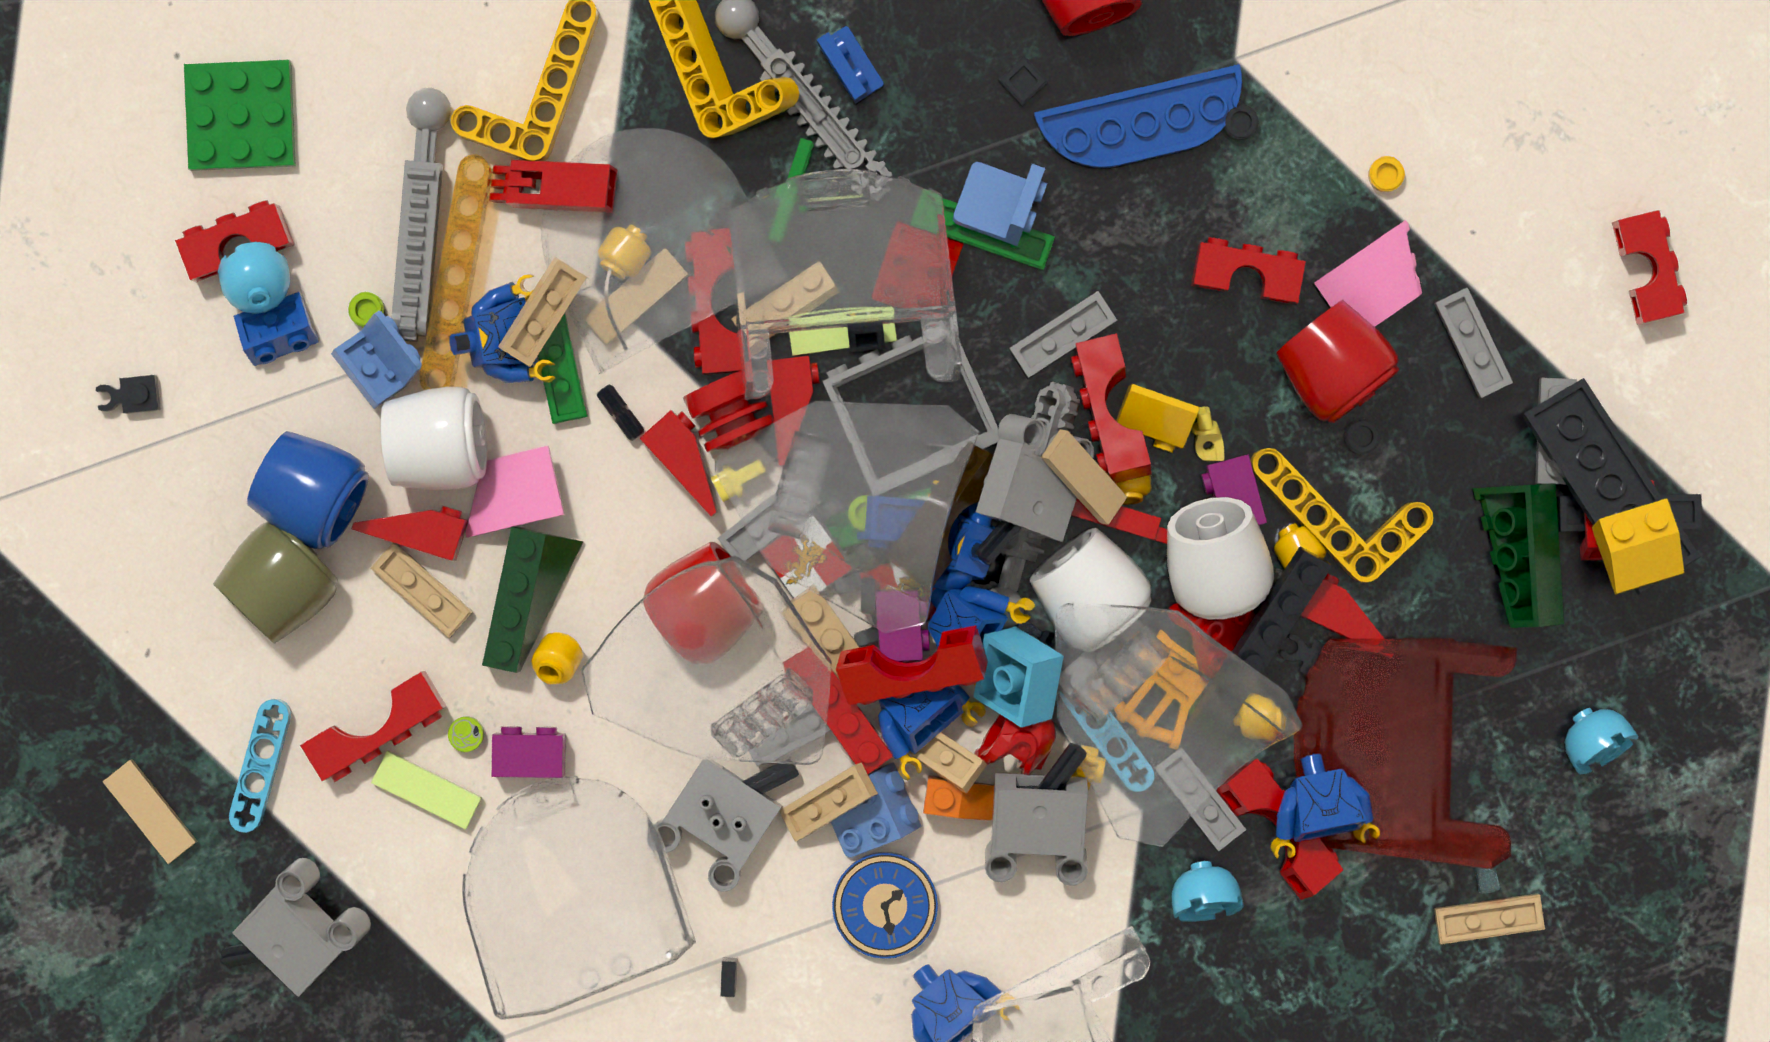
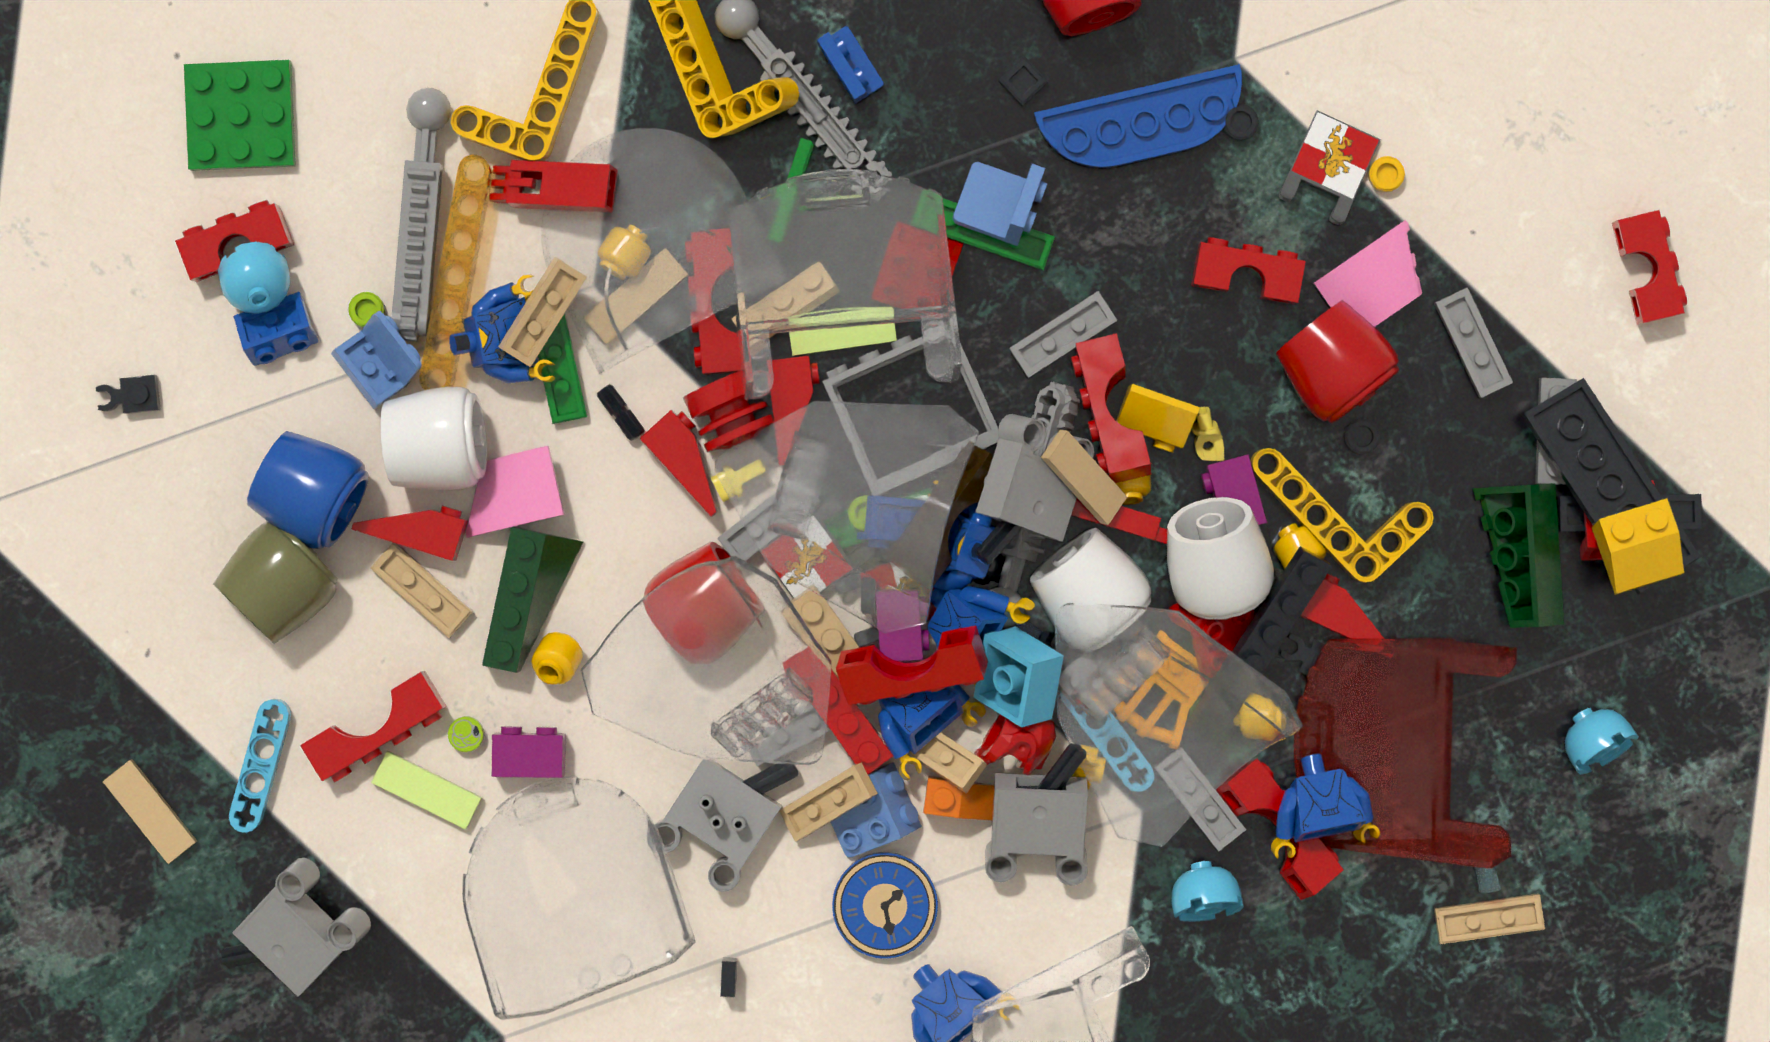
black slope [847,321,885,352] -> none
none -> flag [1278,110,1381,225]

